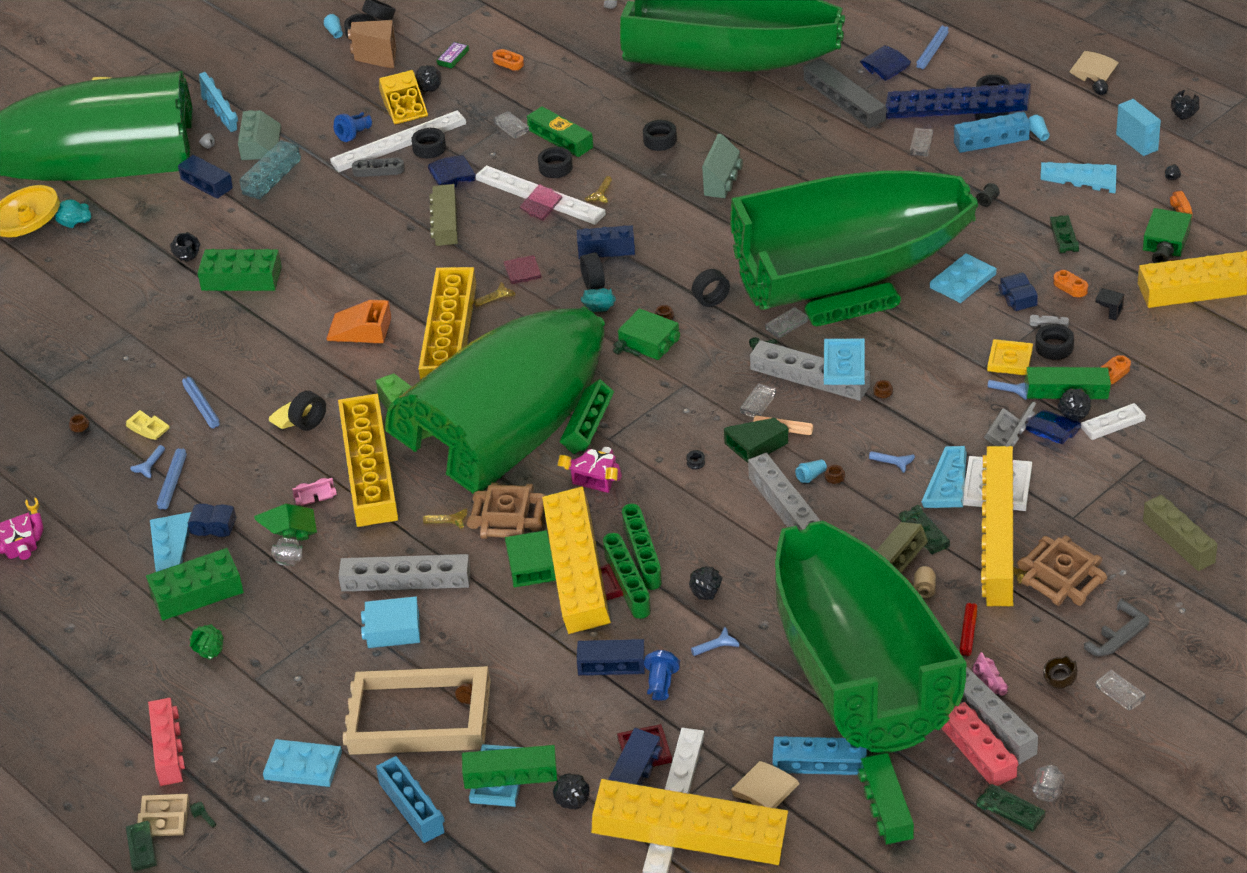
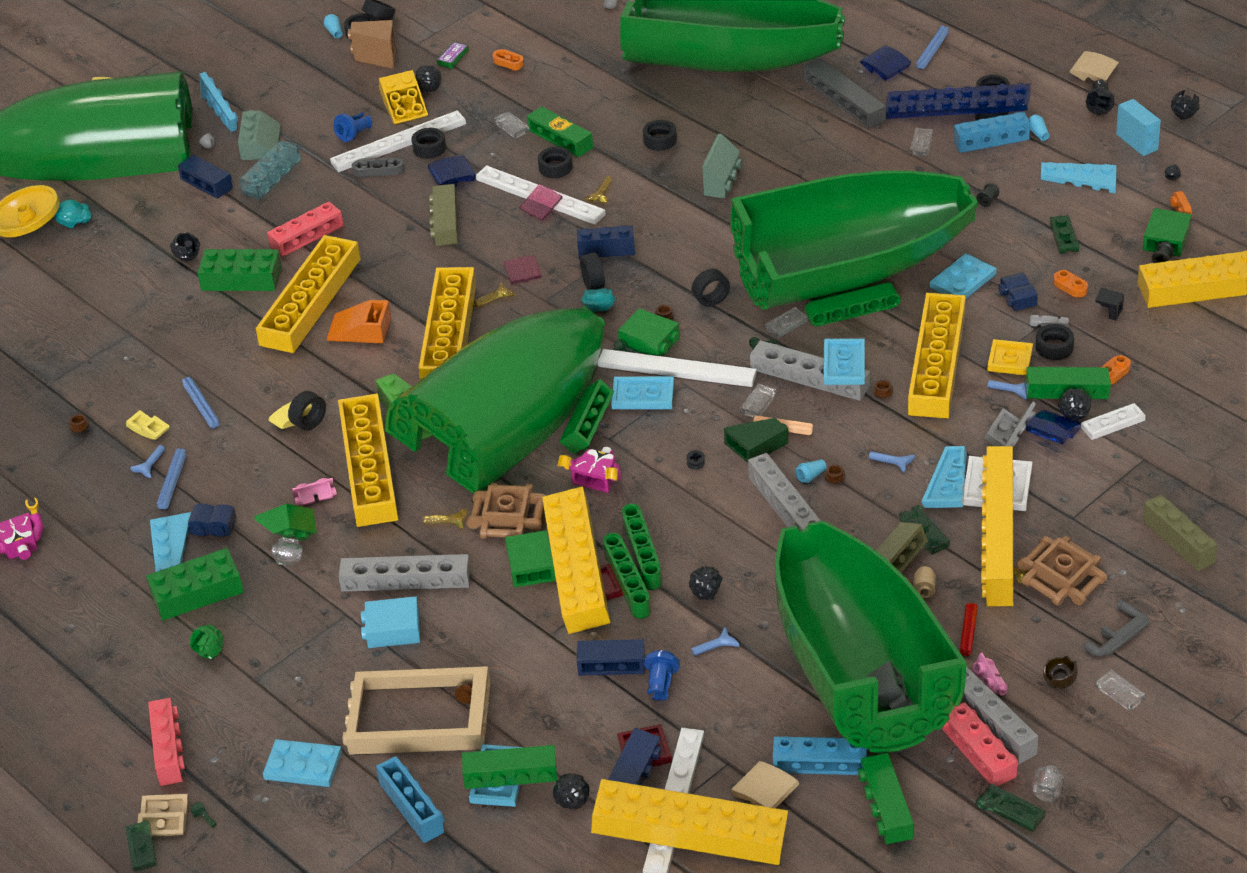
none -> yellow brick [256,235,361,353]
none -> coral brick [267,202,344,257]
none -> white tile [598,349,757,387]
none -> medium azure plate [611,376,674,410]
none -> dark grey hinge [867,661,913,710]
none -> yellow brick [908,293,966,419]
none -> black piece [1085,87,1115,116]

